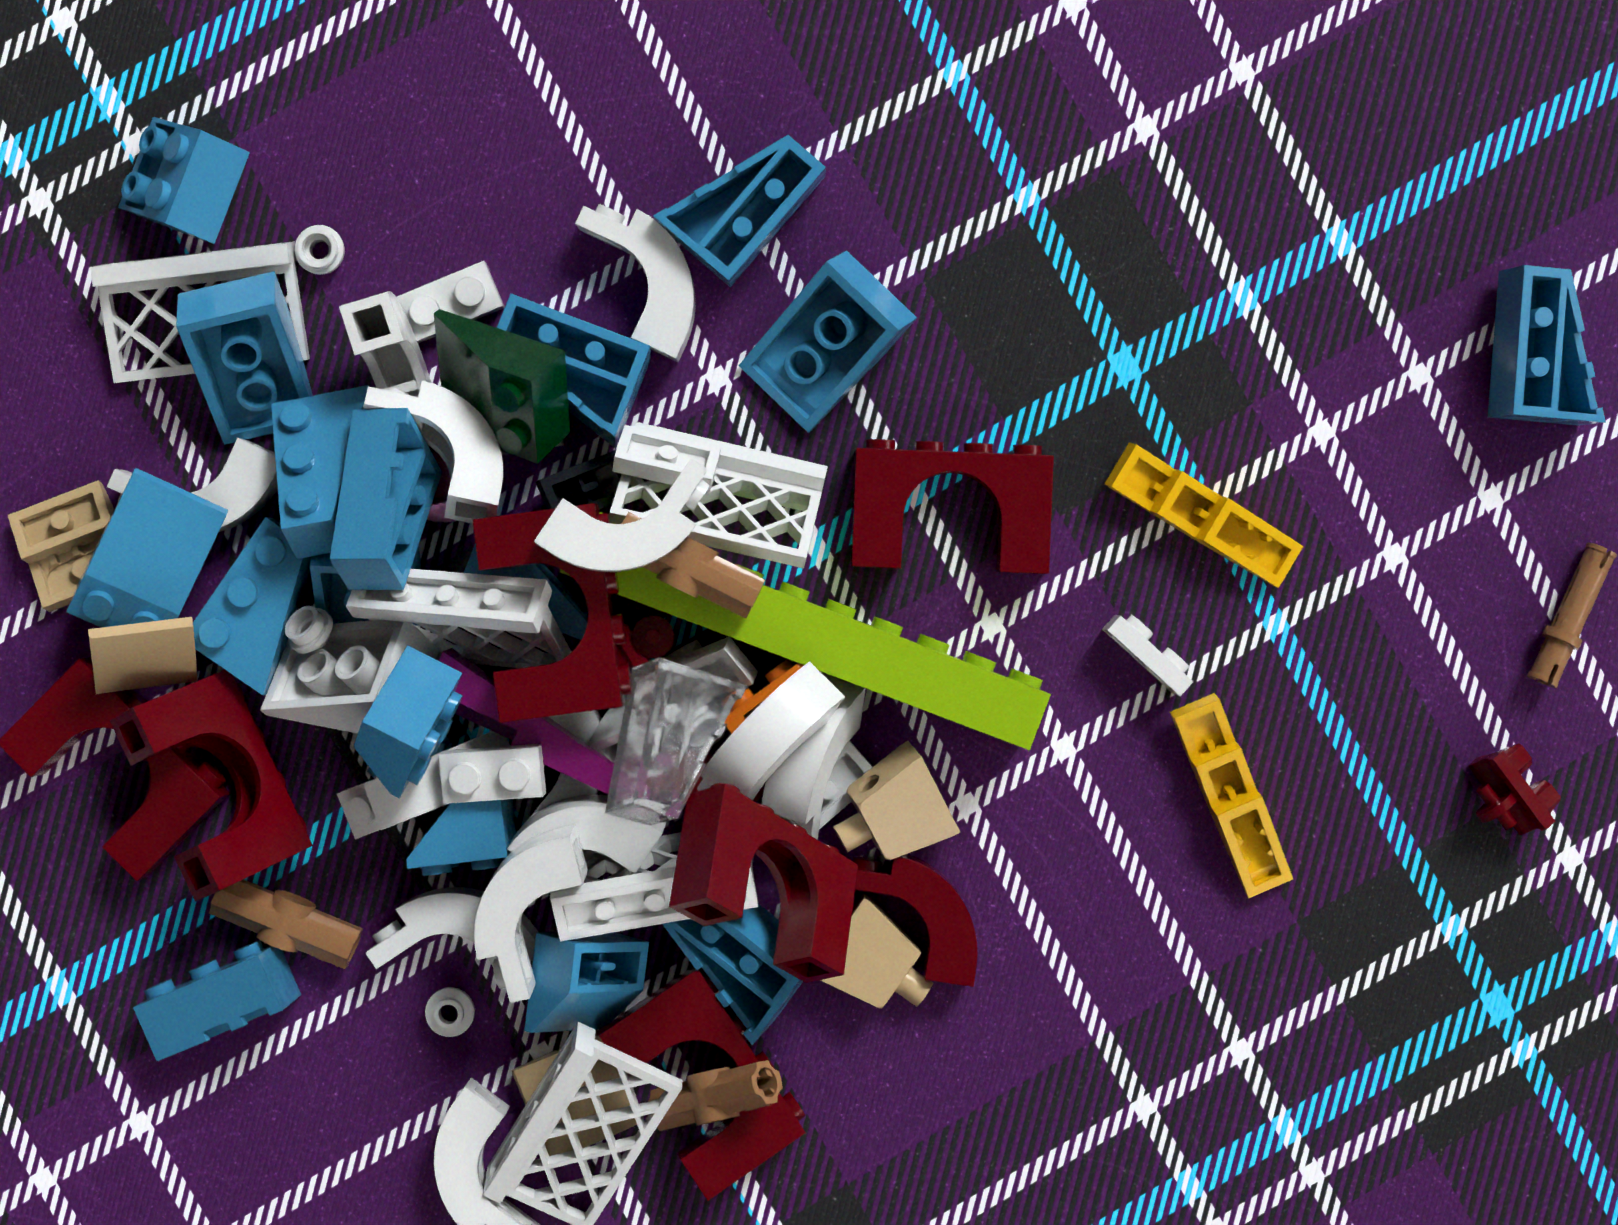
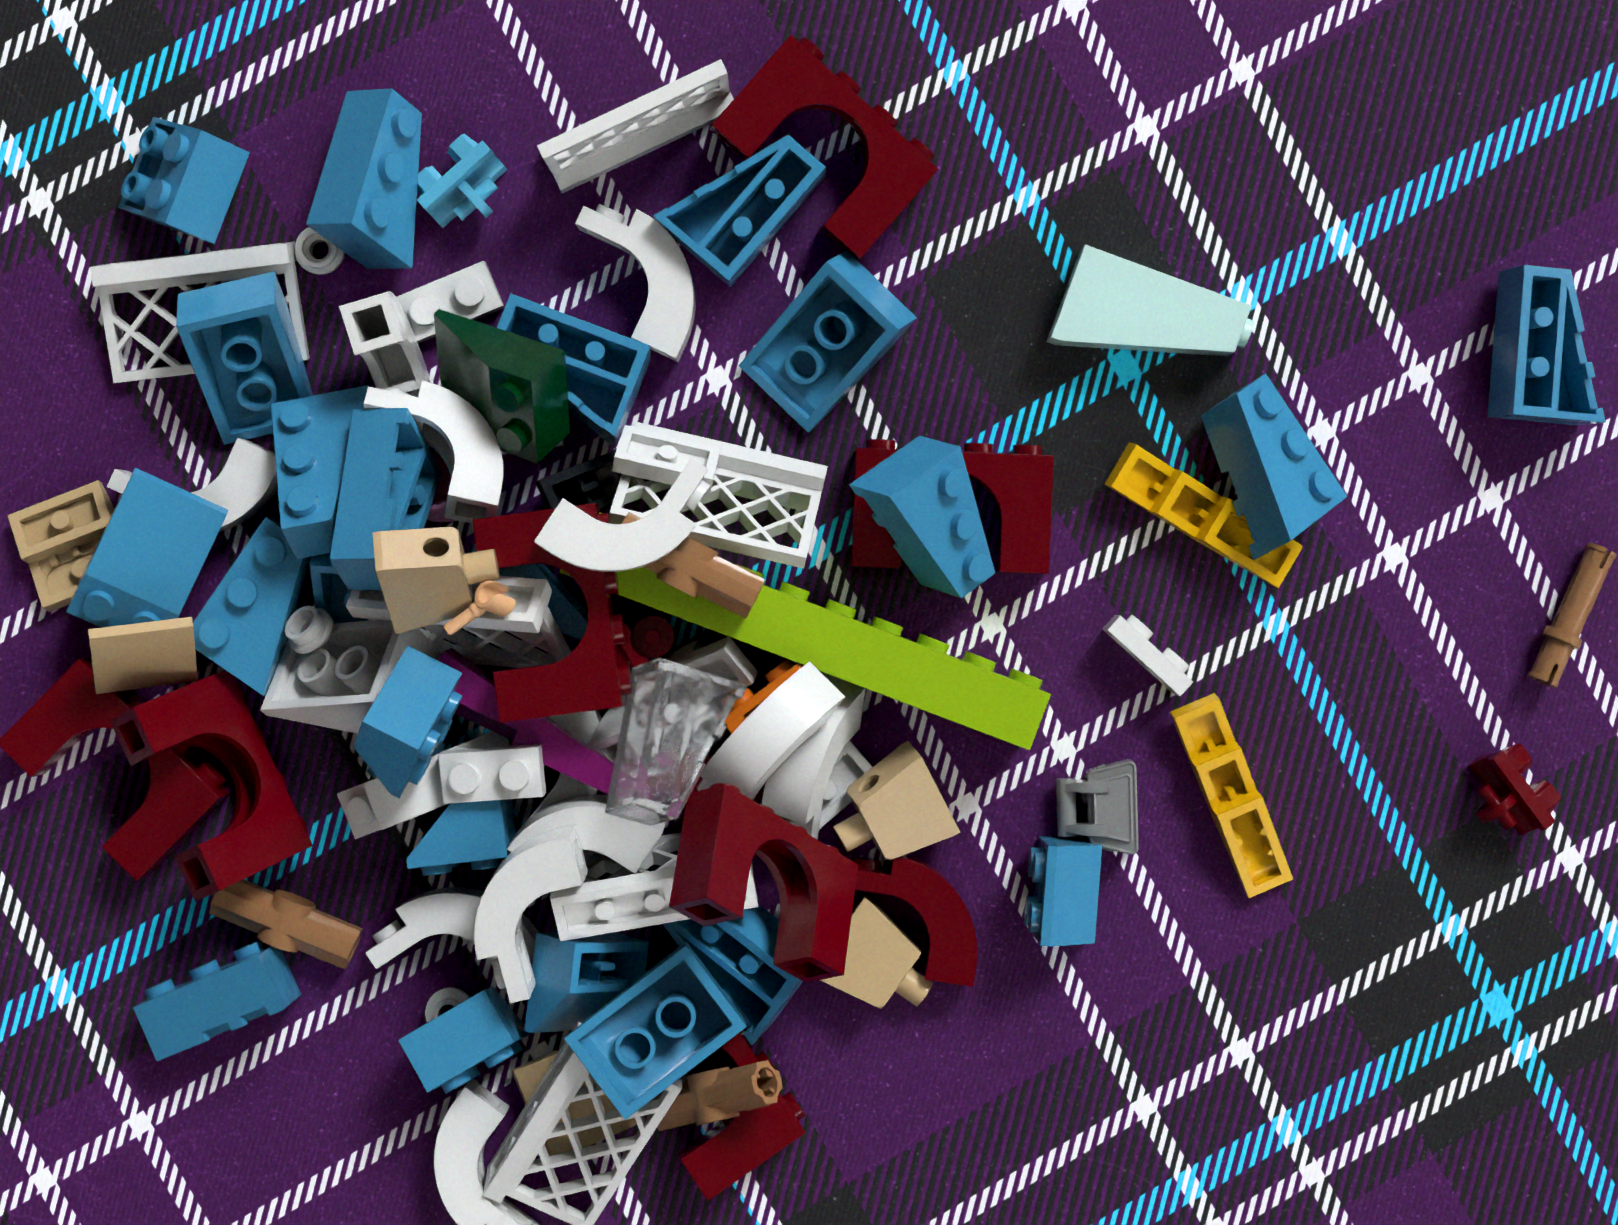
none -> dark azure wedge [306,88,422,269]
none -> tan torso [372,527,500,634]
none -> dark azure slope [398,987,530,1094]
none -> medium azure hips [417,134,508,228]
none -> light nougat hand [443,580,516,636]
none -> white fence [537,59,734,193]
none -> dark azure slope [564,942,747,1120]
none -> dark red arch [710,35,938,260]
none -> dark azure wedge [849,435,995,598]
none -> dark azure slope [1024,836,1102,947]
none -> light aqua slope [1046,245,1254,356]
none -> light grey piece [1056,759,1138,855]
none -> dark azure wedge [1201,373,1348,560]

